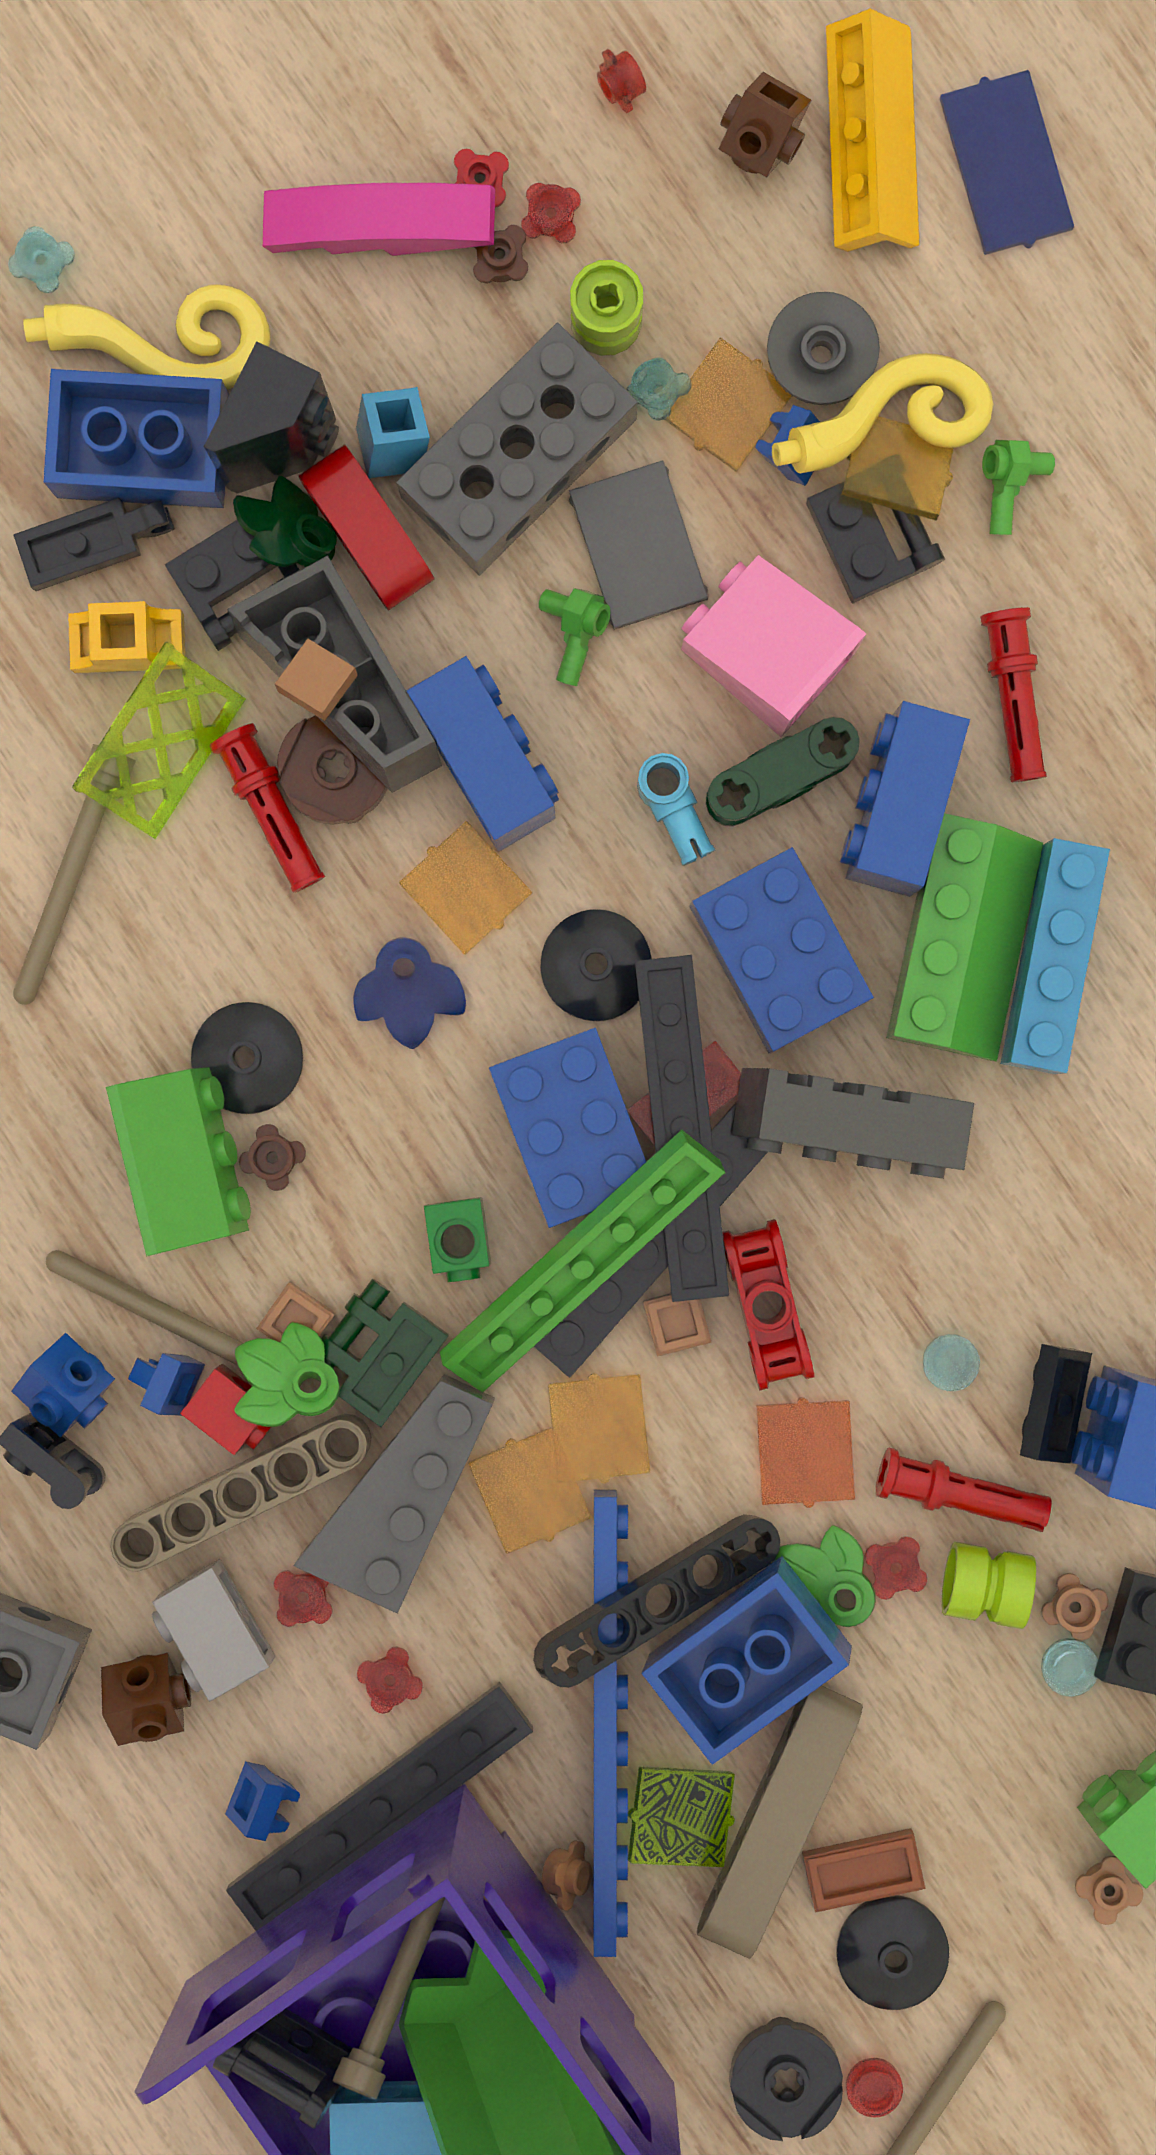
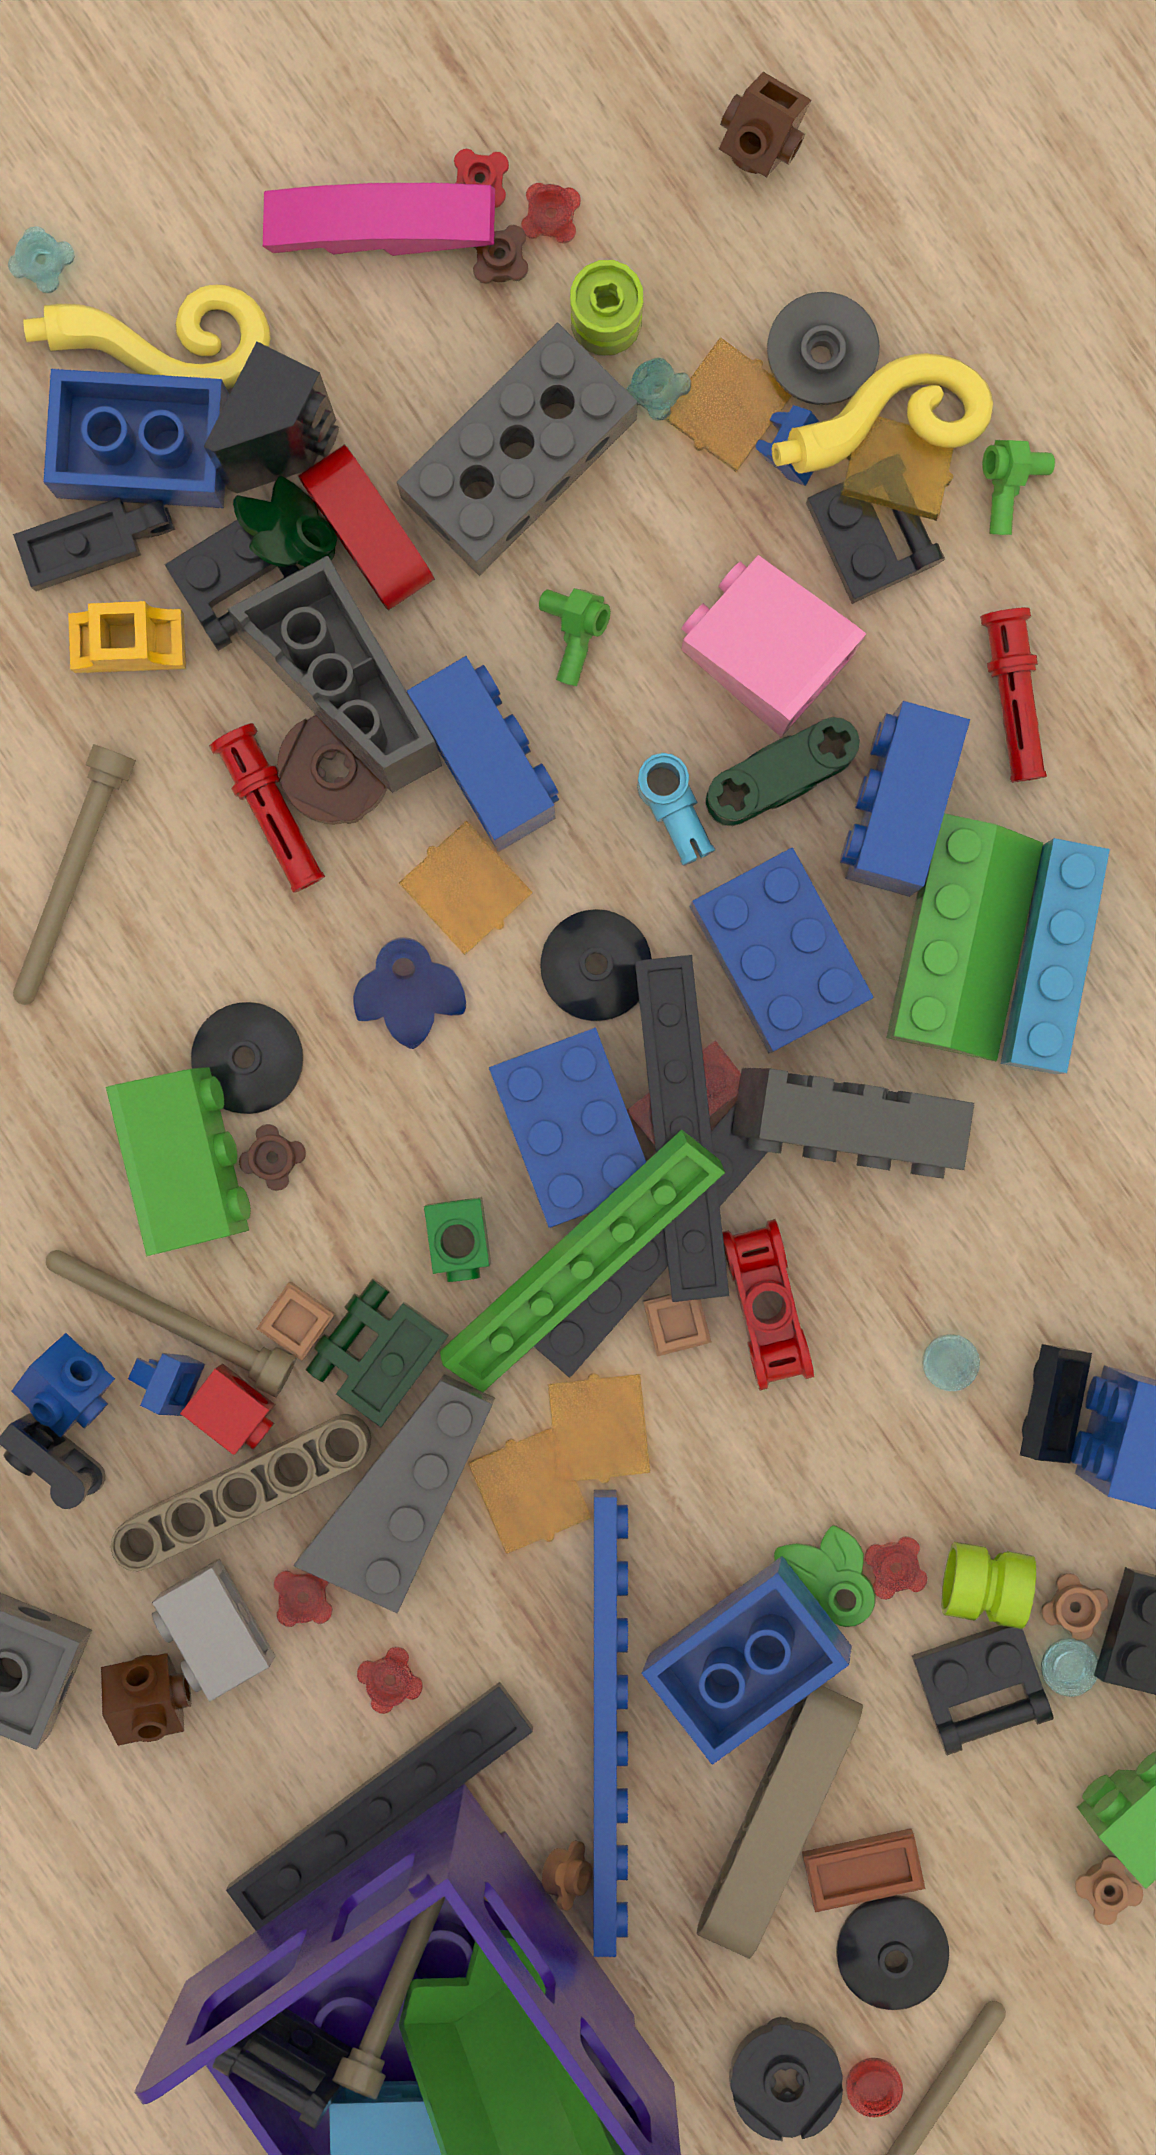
clear neon green window [72,642,246,839] -> none
blue tile [225,1761,300,1841] -> none
bright green plate [234,1322,340,1427] -> none
medium nougat tile [275,639,358,721] -> none
dark azure brick [356,387,430,478] -> none
black beam [533,1514,780,1688] -> none
dark grey piece [569,460,708,630] -> none
clear red plate [597,49,646,113] -> none
clear neon green piece [628,1767,735,1867] -> none
clear orange piece [756,1397,855,1508] -> none
yellow panel [826,8,919,252] -> none
red pin [876,1447,1052,1532] -> none
clear blue piece [939,70,1074,255] -> none
none -> black plate [911,1625,1054,1755]

